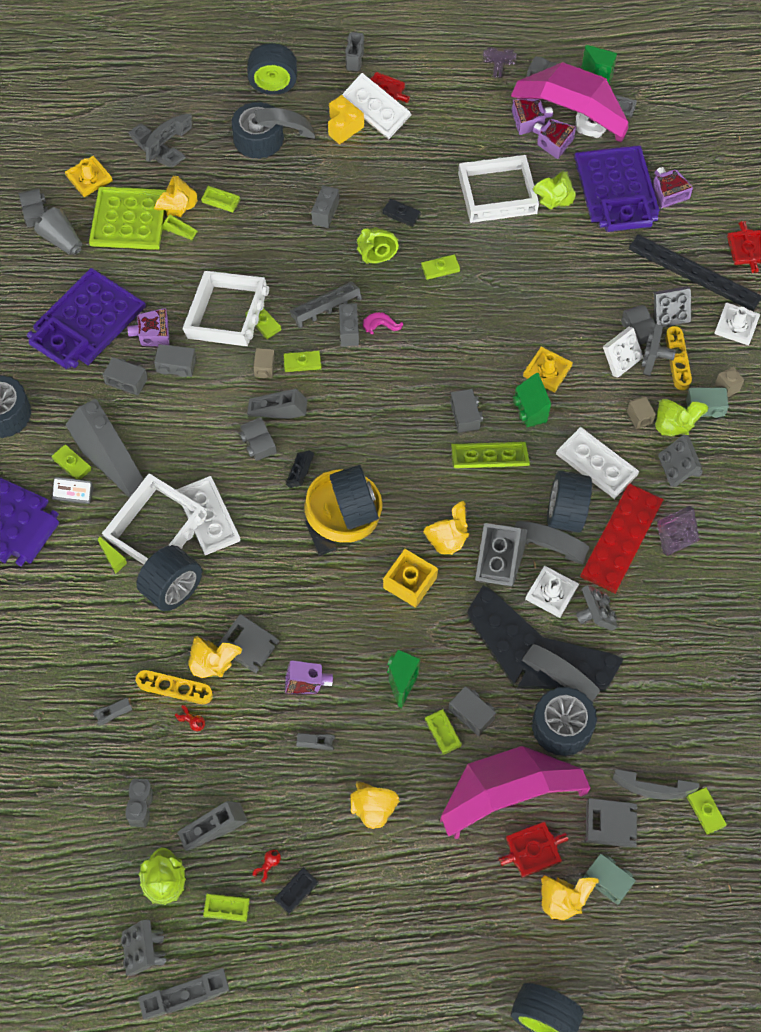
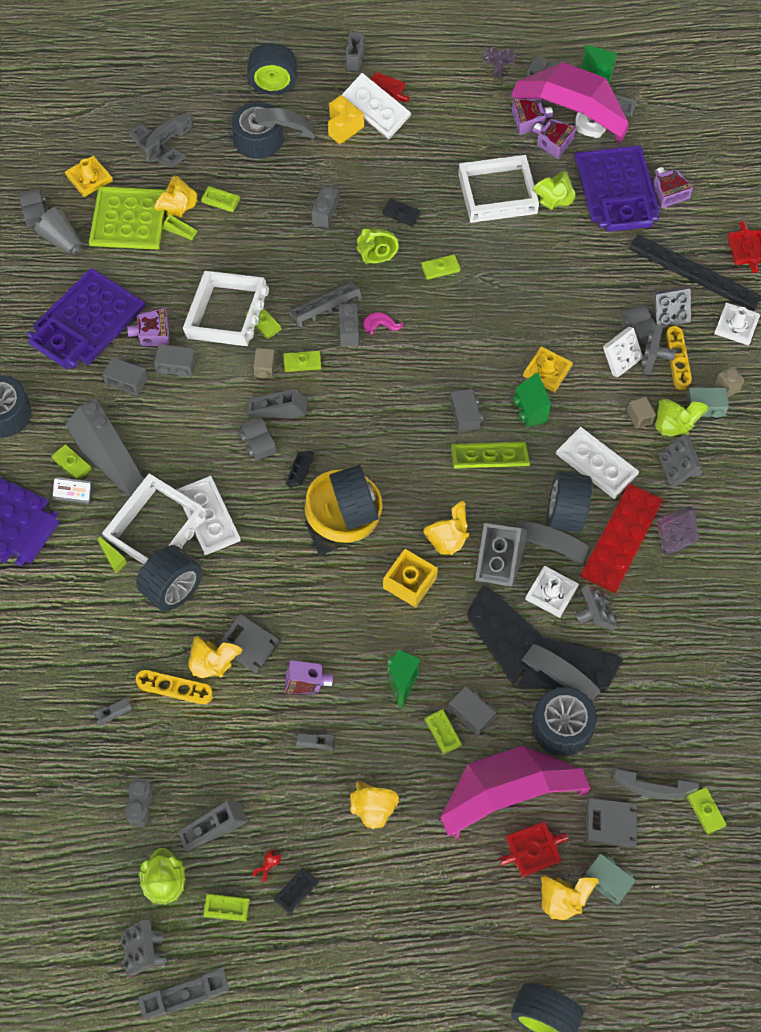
red arm [175,705,205,731] -> none

